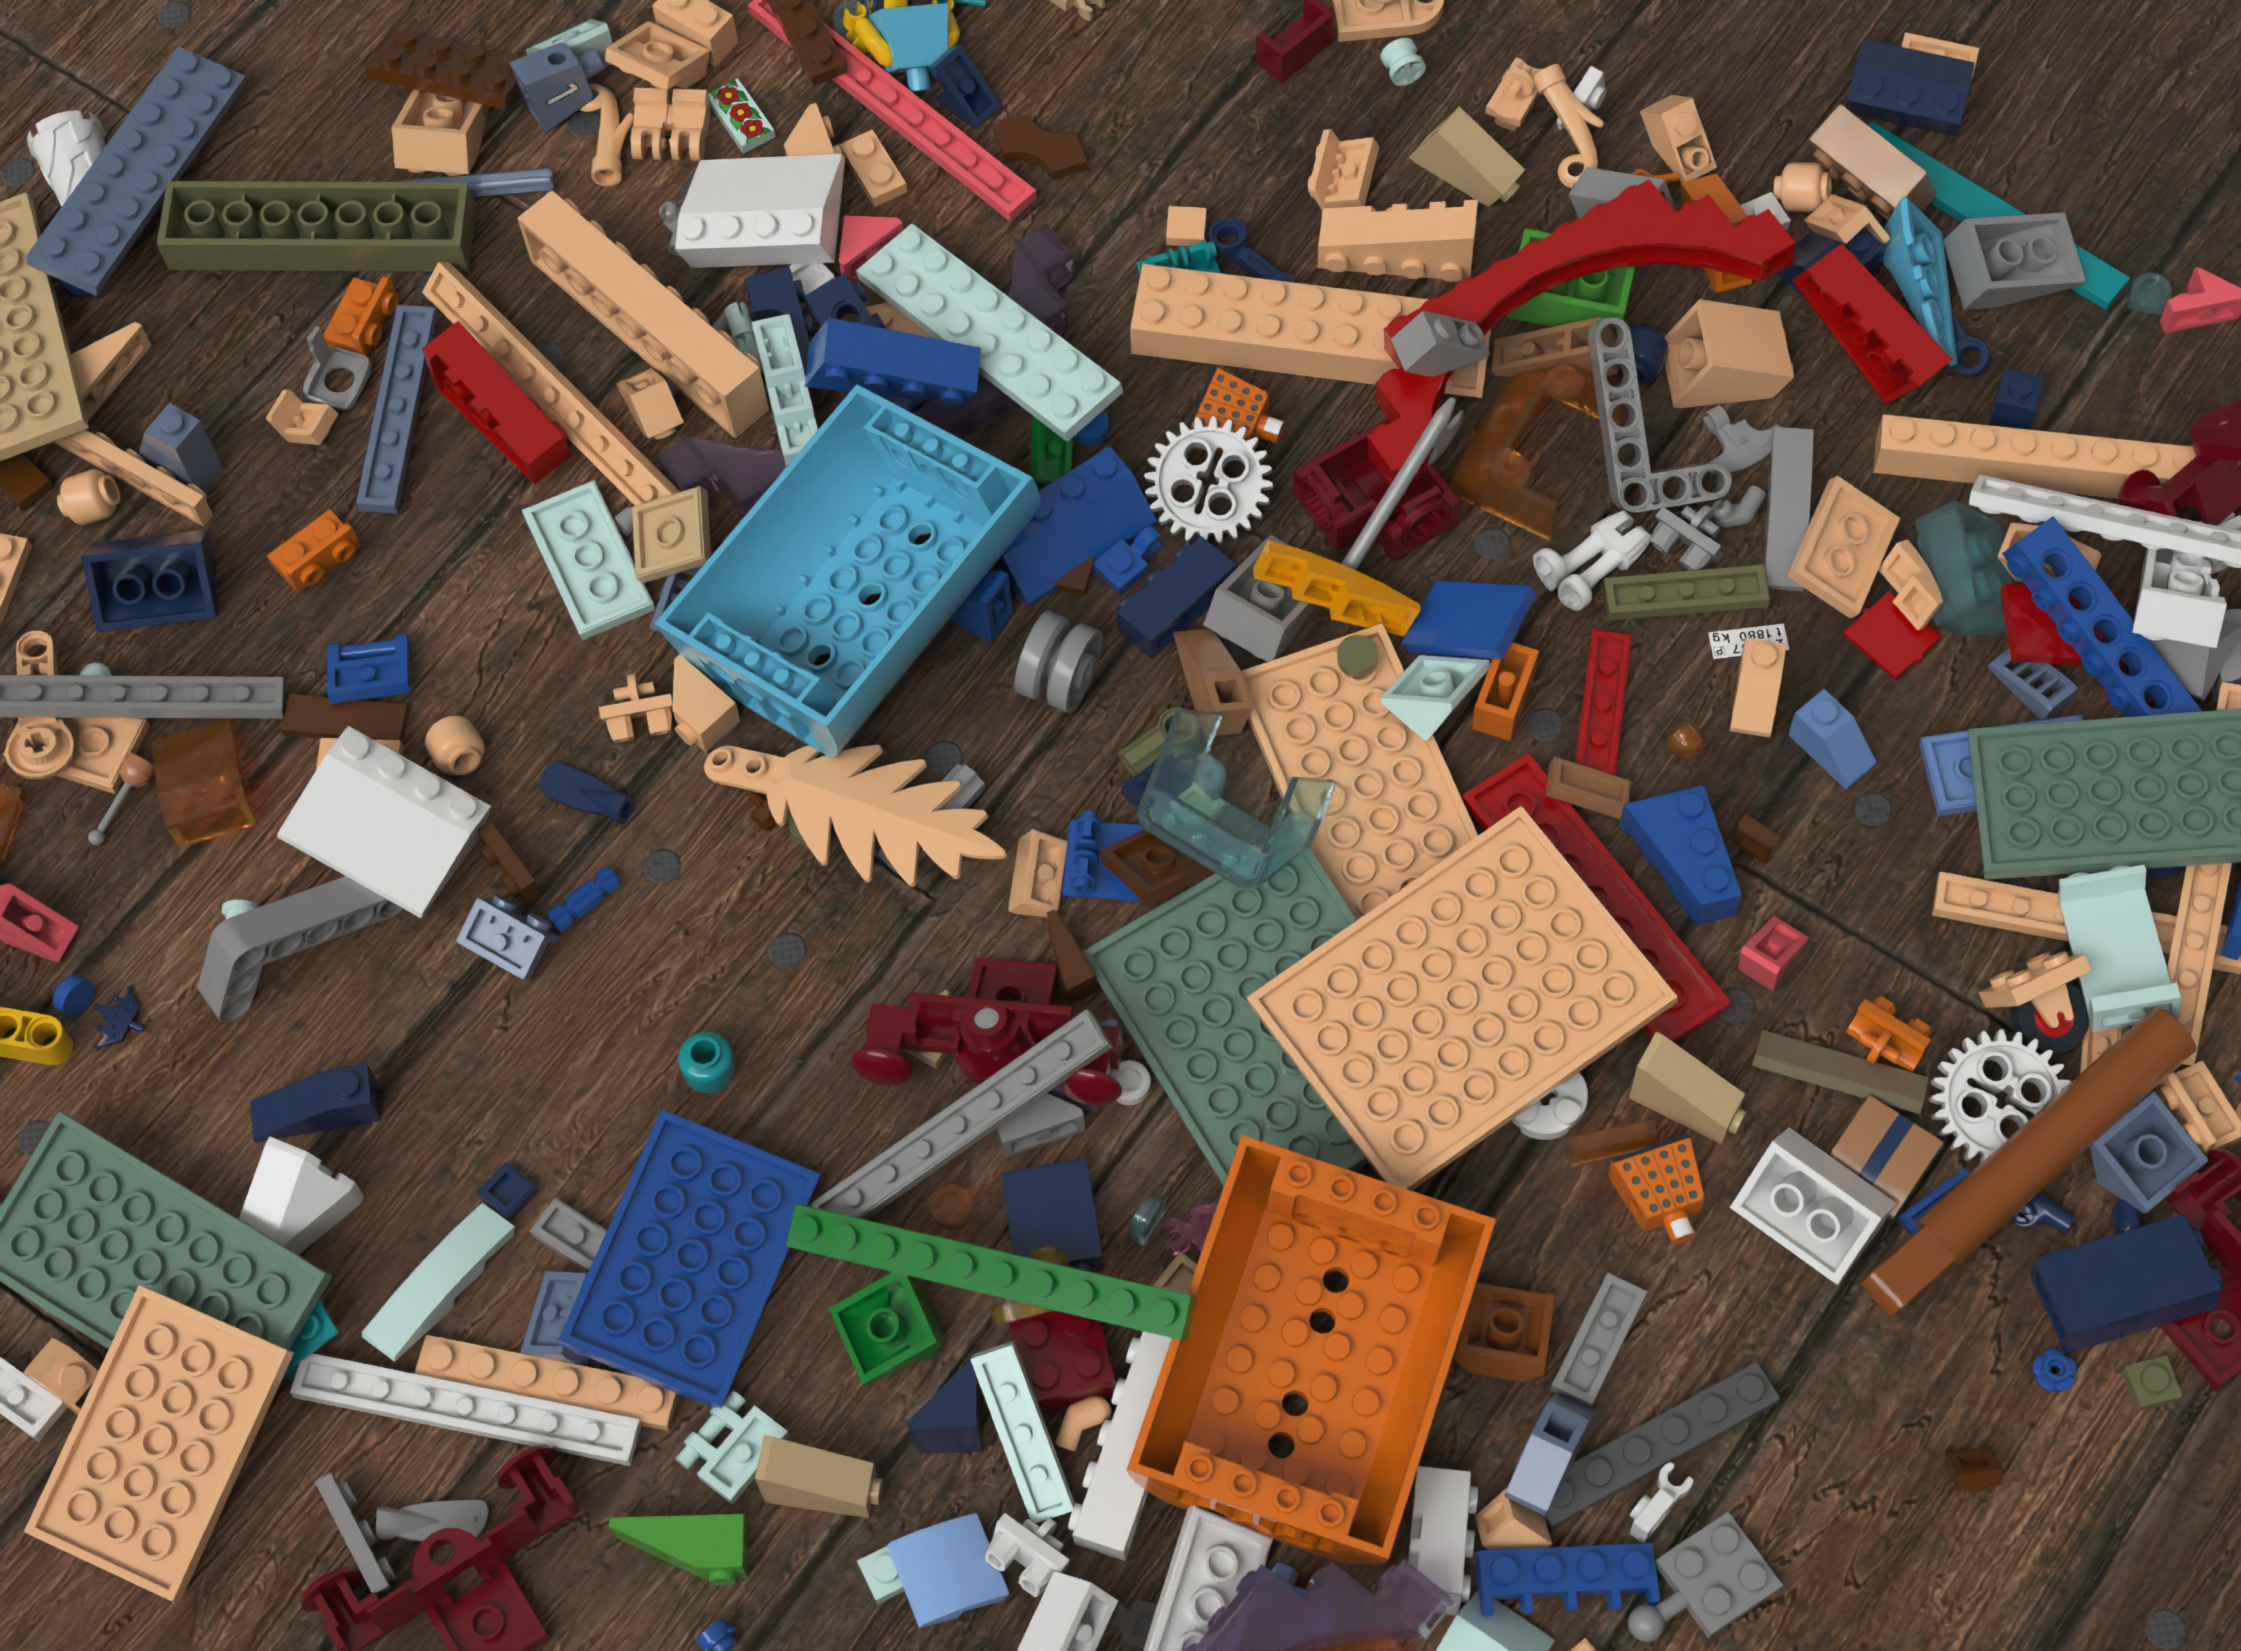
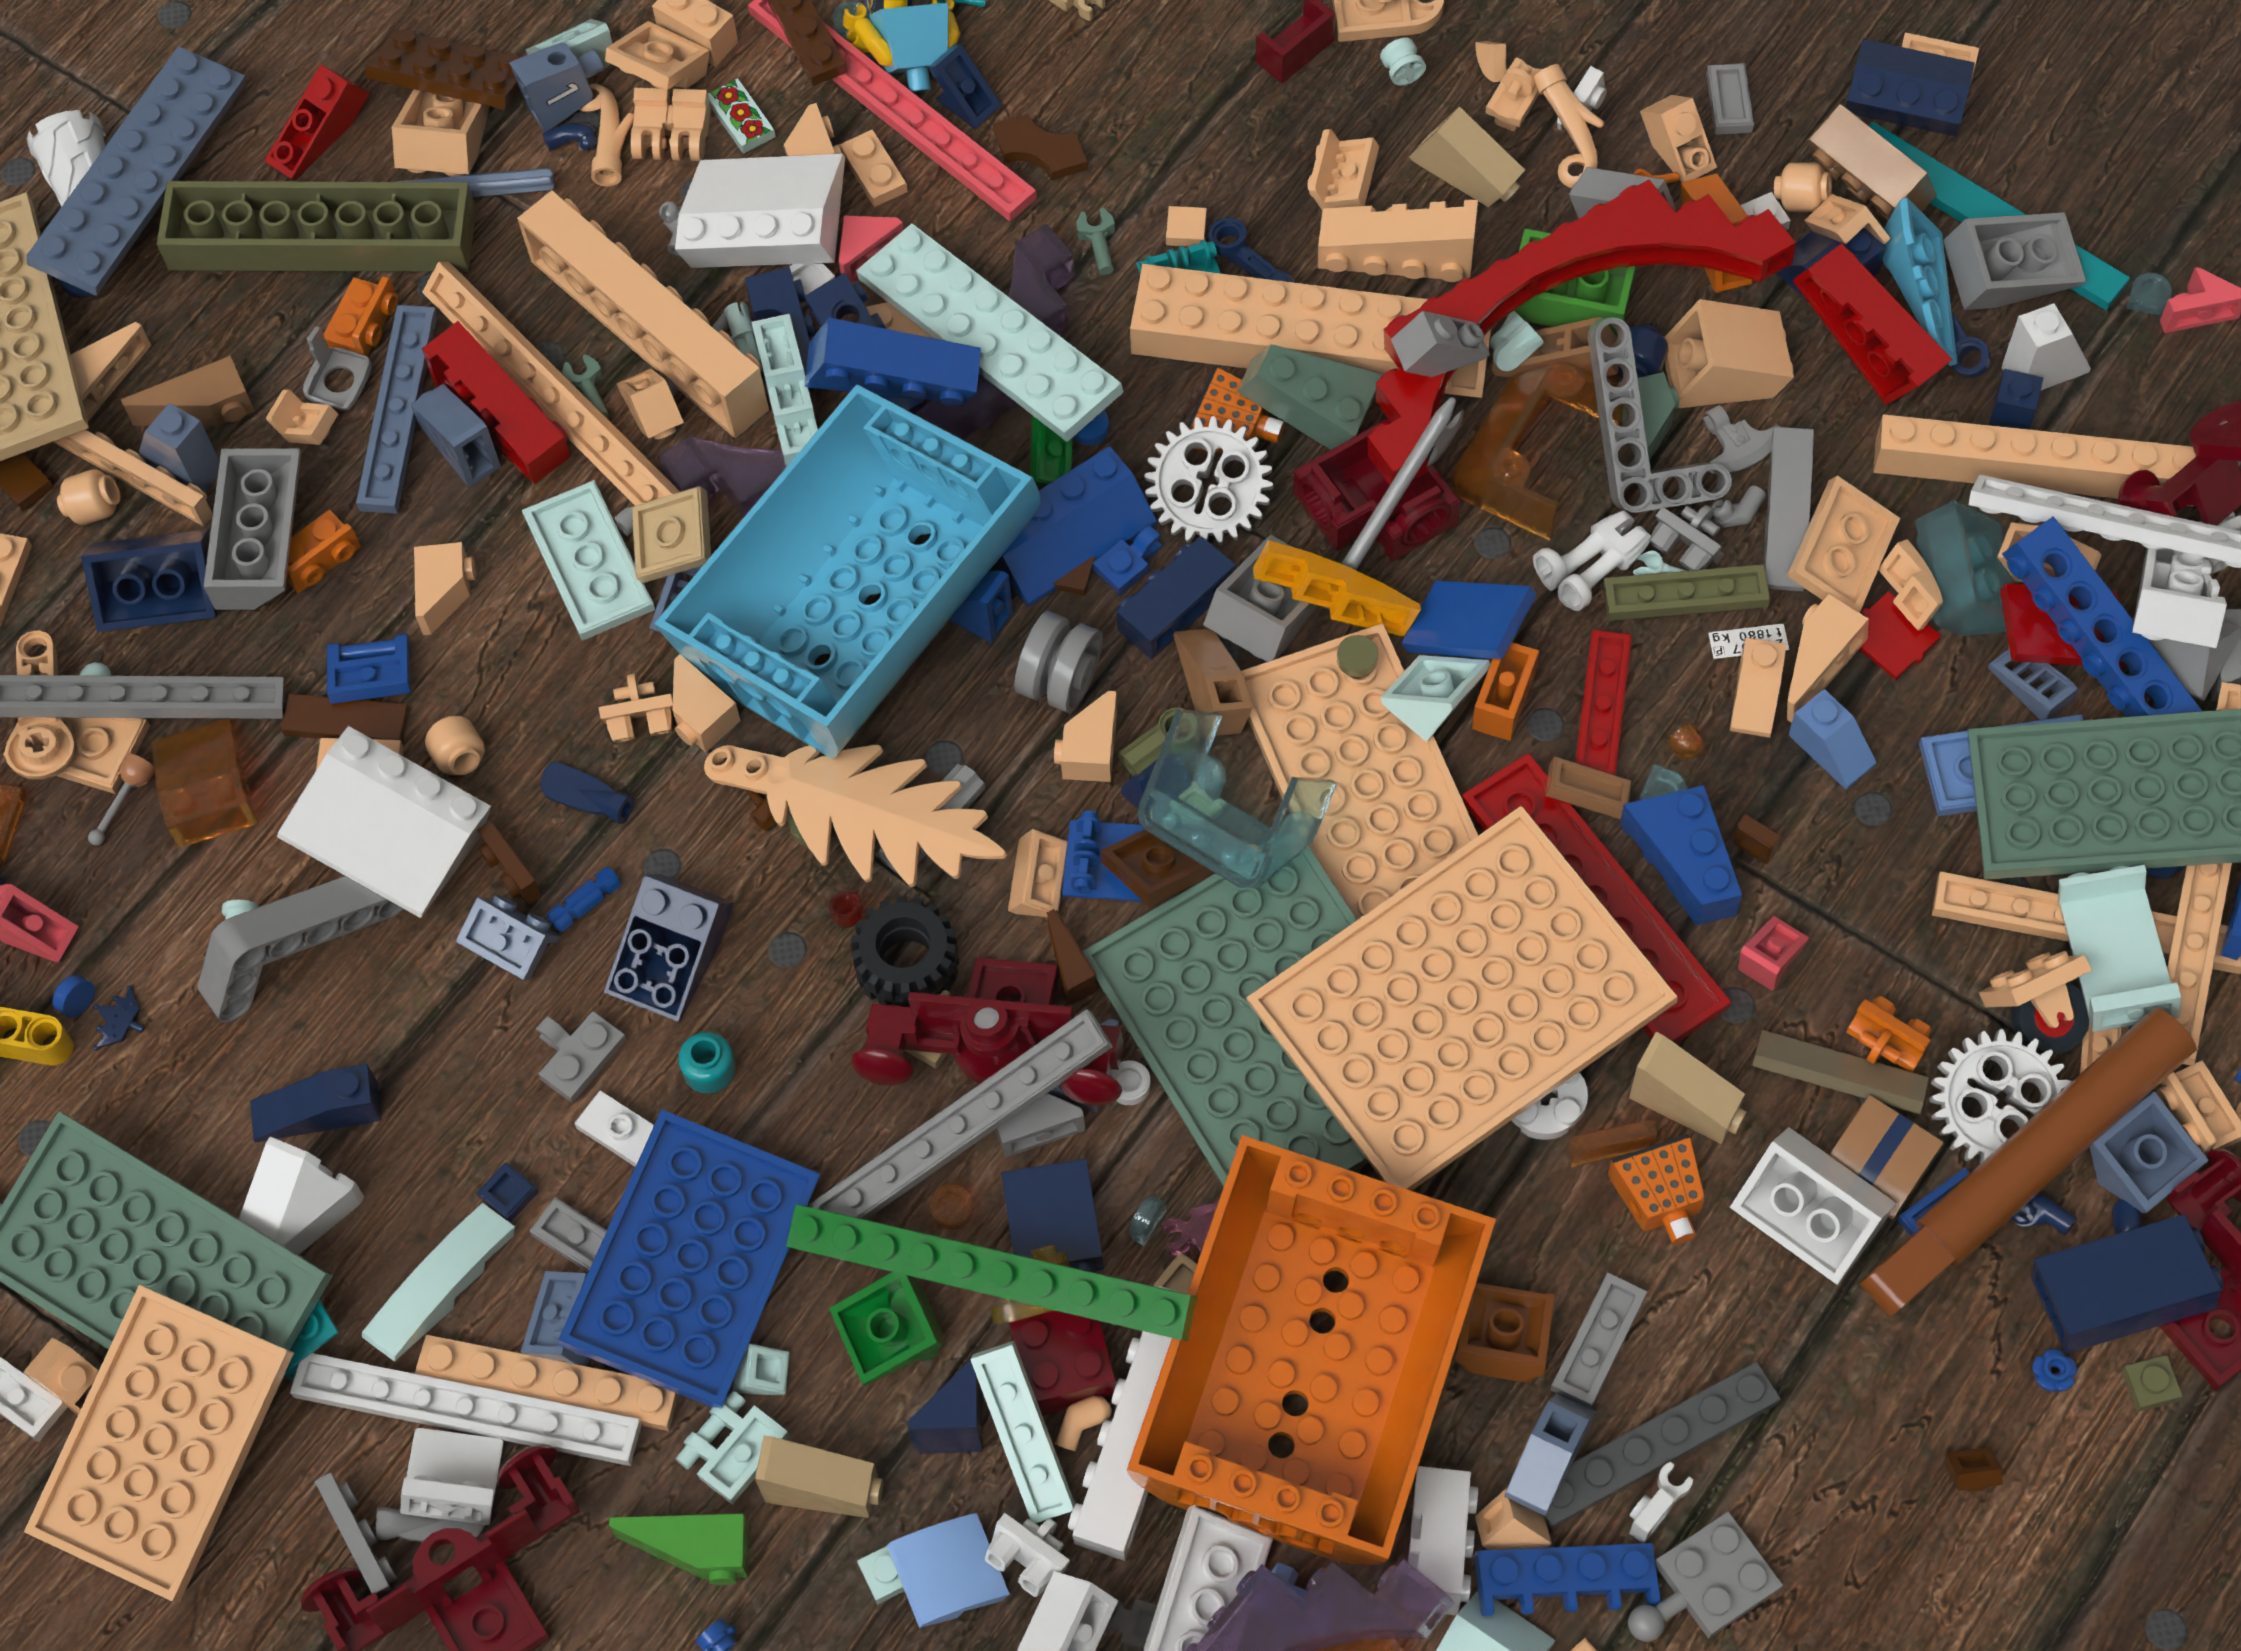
none -> medium nougat slope [121,356,255,426]
none -> light grey slope [204,448,301,610]
none -> red slope [264,64,370,181]
none -> white bracket [400,1428,503,1525]
none -> sand blue slope [411,384,501,488]
none -> light nougat slope [414,542,476,635]
none -> light grey plate [536,1011,626,1104]
none -> dark blue arm [542,123,598,151]
none -> sand green bar [562,354,609,418]
none -> white plate [574,1091,654,1167]
none -> dark blue slope [604,874,734,1022]
none -> light aqua slope [733,1344,789,1396]
none -> clear red hinge [829,891,864,928]
none -> black tyre [851,896,959,1007]
none -> light nougat slope [1054,691,1118,782]
none -> sand green bar [1076,208,1115,275]
none -> sand green wedge [1237,344,1383,450]
none -> light nougat tile [1475,41,1506,82]
none -> light aqua piece [1490,311,1544,371]
none -> sand green slope [1616,372,1679,461]
none -> light aqua hand [1633,551,1687,575]
none -> clear light blue tile [1639,764,1687,800]
none -> light grey tile [1706,63,1754,135]
none -> light nougat slope [1787,594,1869,723]
none -> white slope [2001,303,2091,390]

